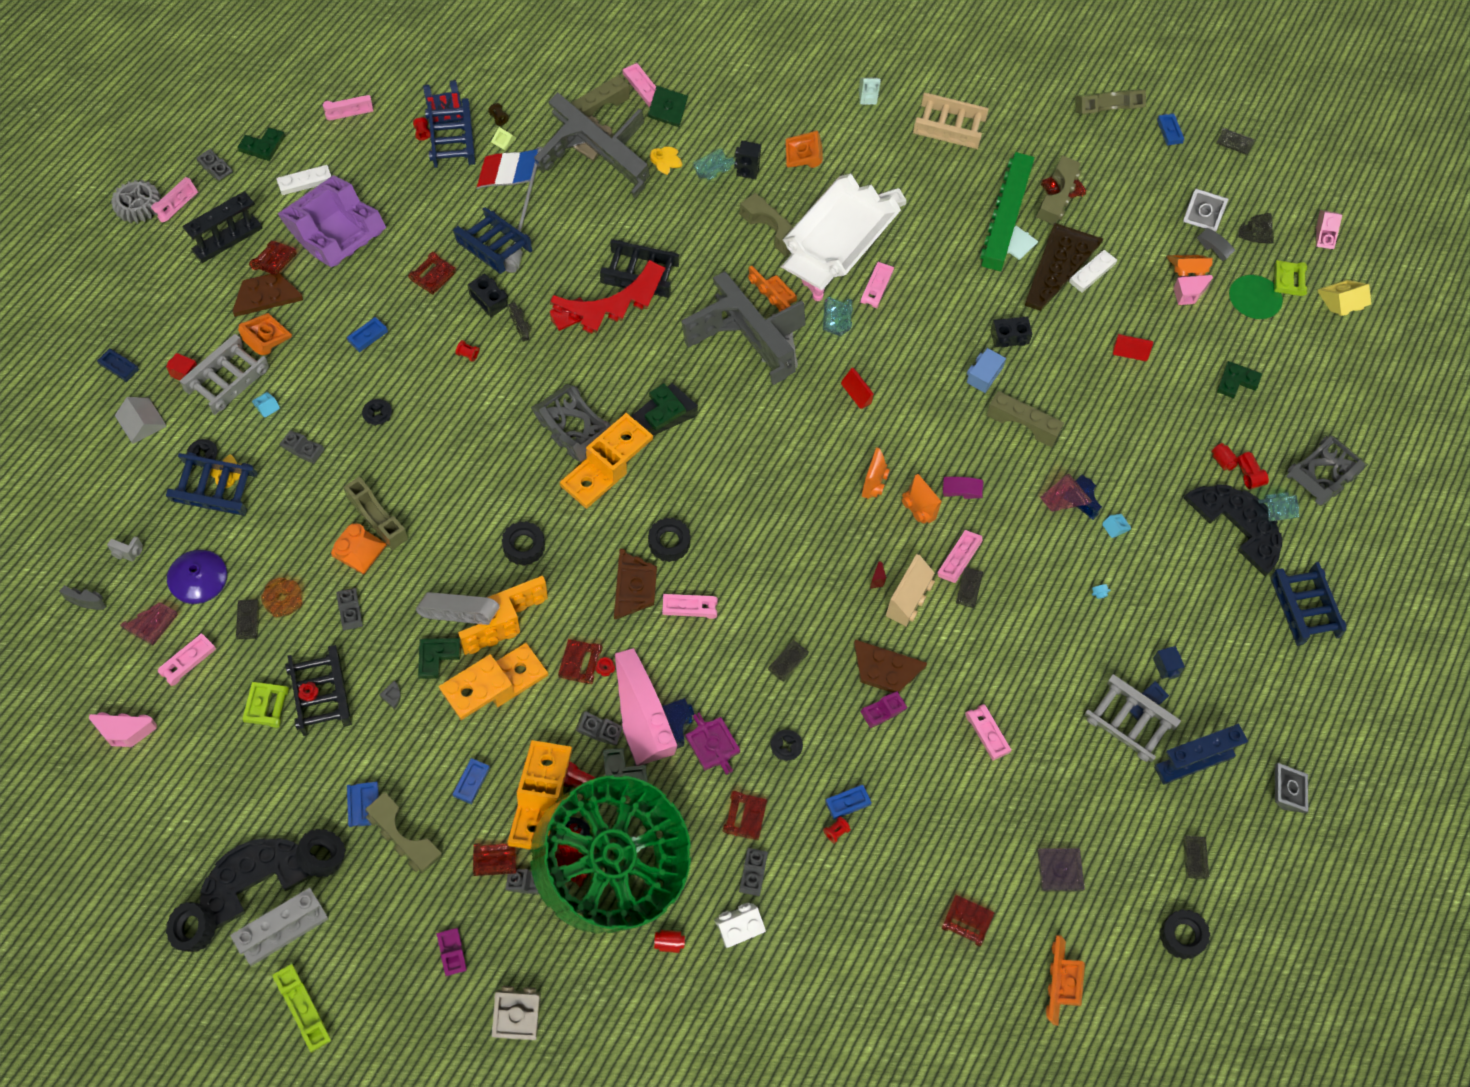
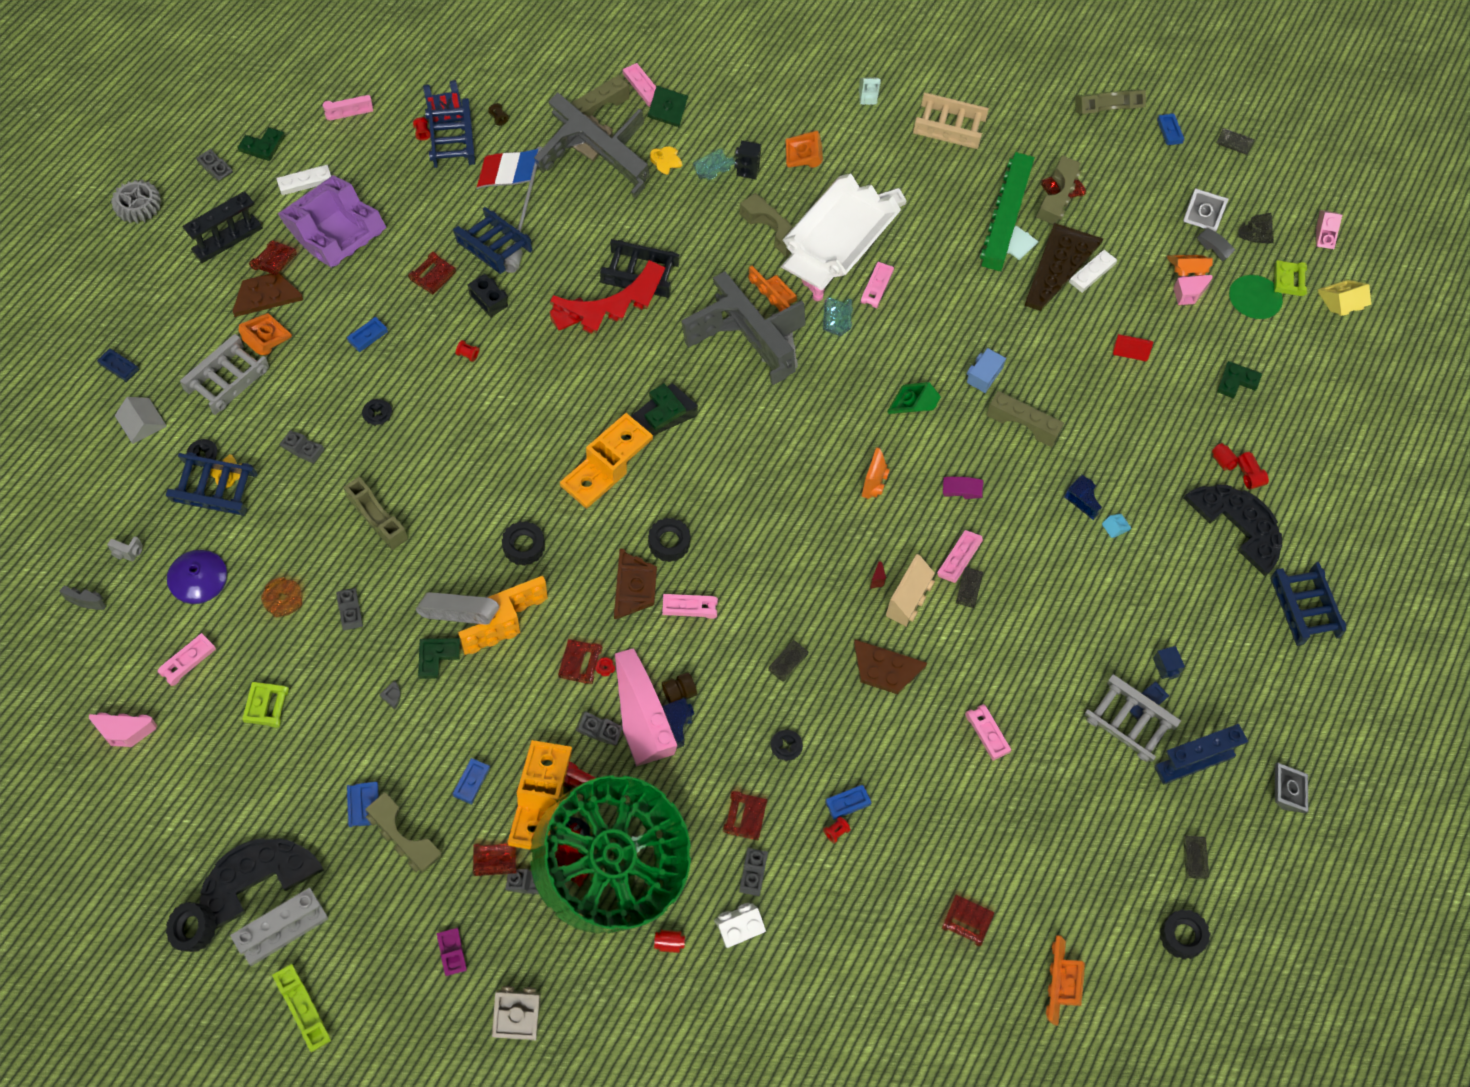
clear pink wing [120,603,178,646] -> none
bright pink plate [151,177,198,222] -> none
red brick [166,353,197,381] -> none
clear smoke plate [236,599,259,640] -> none
medium azure slope [252,392,280,417] -> none
black fence [285,645,352,736] -> none
black tyre [295,829,346,878] -> none
red plate [298,682,319,702] -> none
orange slope [331,523,387,575] -> none
light orange bracket [438,643,548,720] -> none
yellowish green slope [491,127,516,150] -> none
clear smoke plate [508,302,531,342] -> none
dark grey fence [531,384,611,462] -> none
dark green plate [603,748,648,783] -> none
magenta plate [685,713,740,775] -> none
red slope [841,368,874,409] -> none
magenta slope [860,691,907,728] -> none
orange slope [902,474,942,524] -> none
black brick [990,317,1033,348] -> none
plate [1038,848,1085,891] -> none
clear pink wing [1040,473,1092,512] -> none
medium azure plate [1092,584,1111,599] -> none
clear light blue bracket [1258,492,1299,521] -> none
dark grey fence [1286,435,1368,506] -> none
none -> dark brown wheel [661,671,697,706]
none -> green slope [887,382,941,414]

